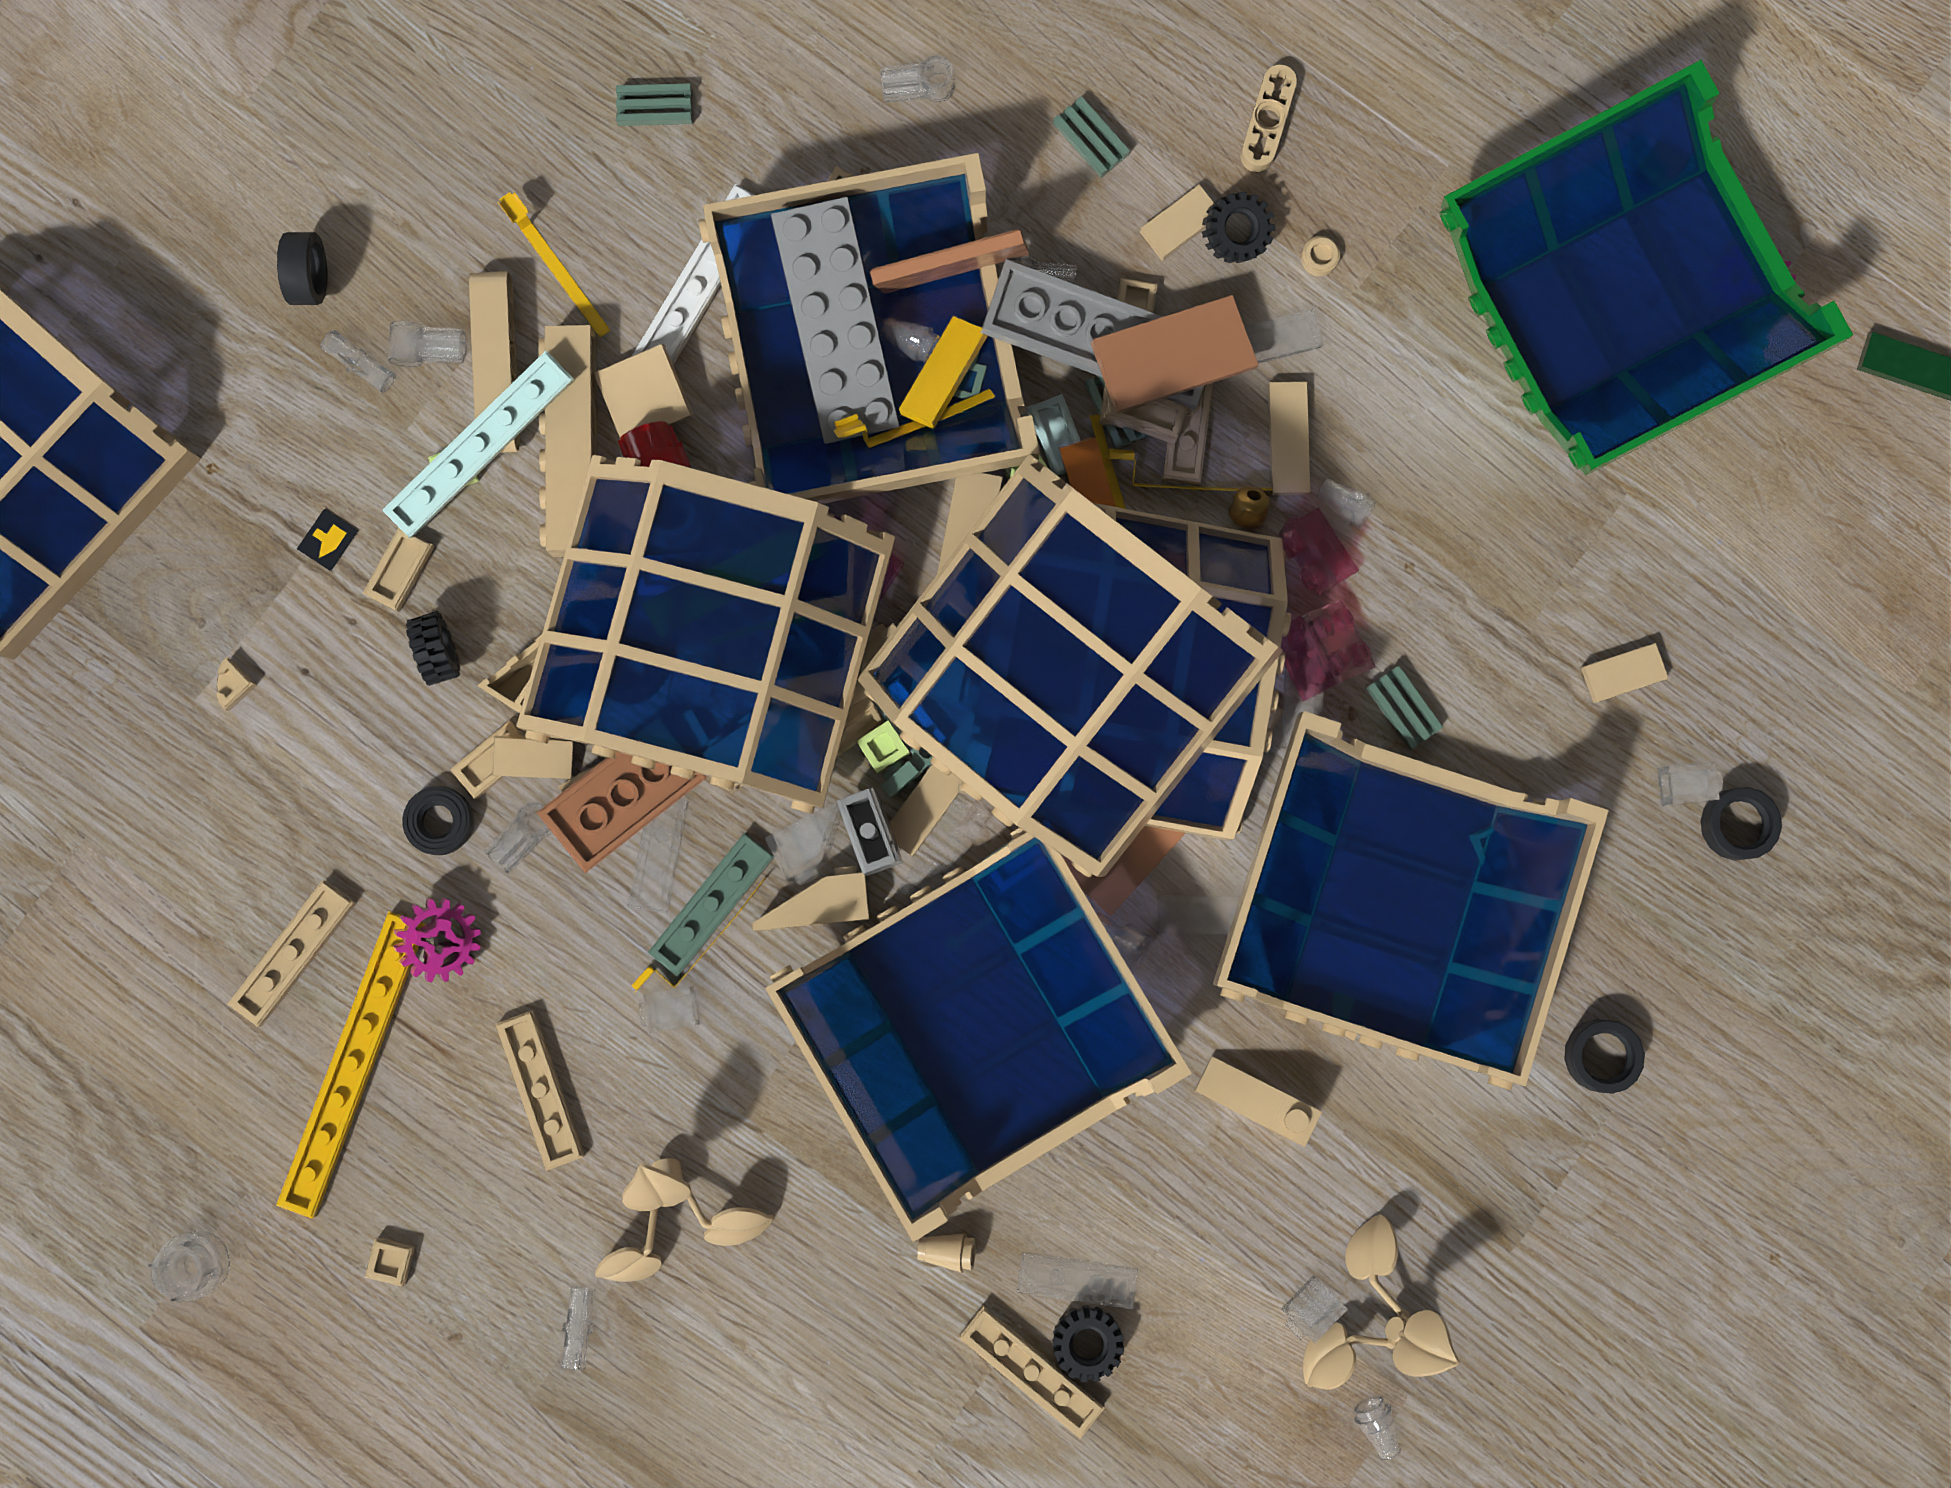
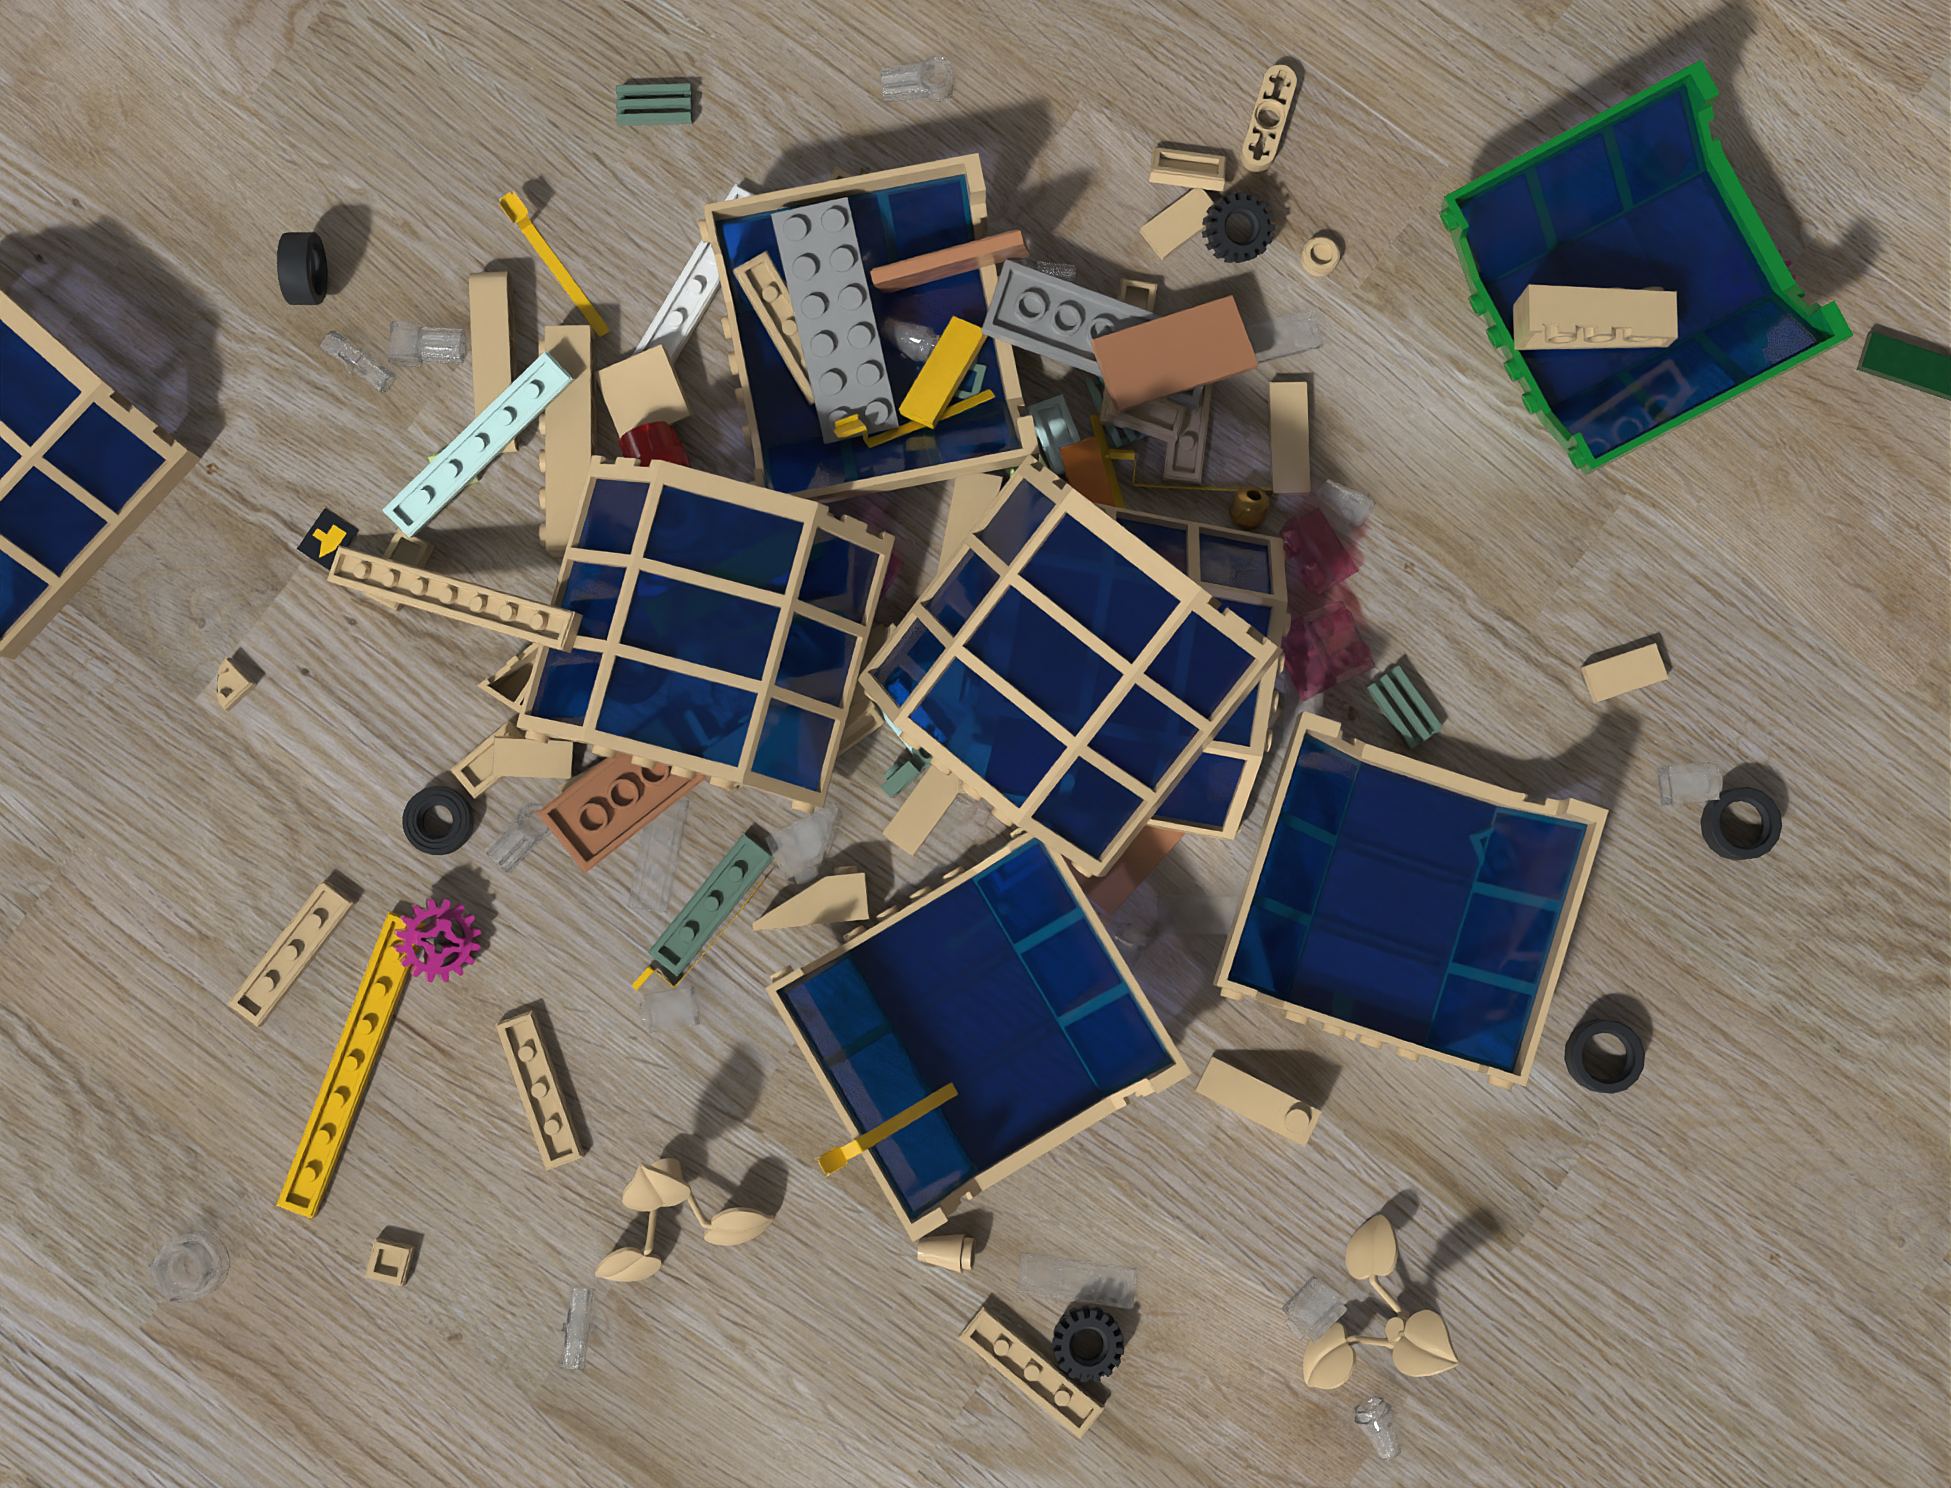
black tyre [406,611,460,686] -> none
light grey brick [837,787,904,876] -> none
yellowish green tile [856,720,910,774] -> none
sand green tile [1053,96,1130,178] -> none
none -> tan tile [327,545,583,653]
none -> tan tile [733,251,815,406]
none -> yellow piece [815,1082,958,1177]
none -> tan tile [1149,147,1227,192]
none -> tan wedge [1513,284,1678,350]

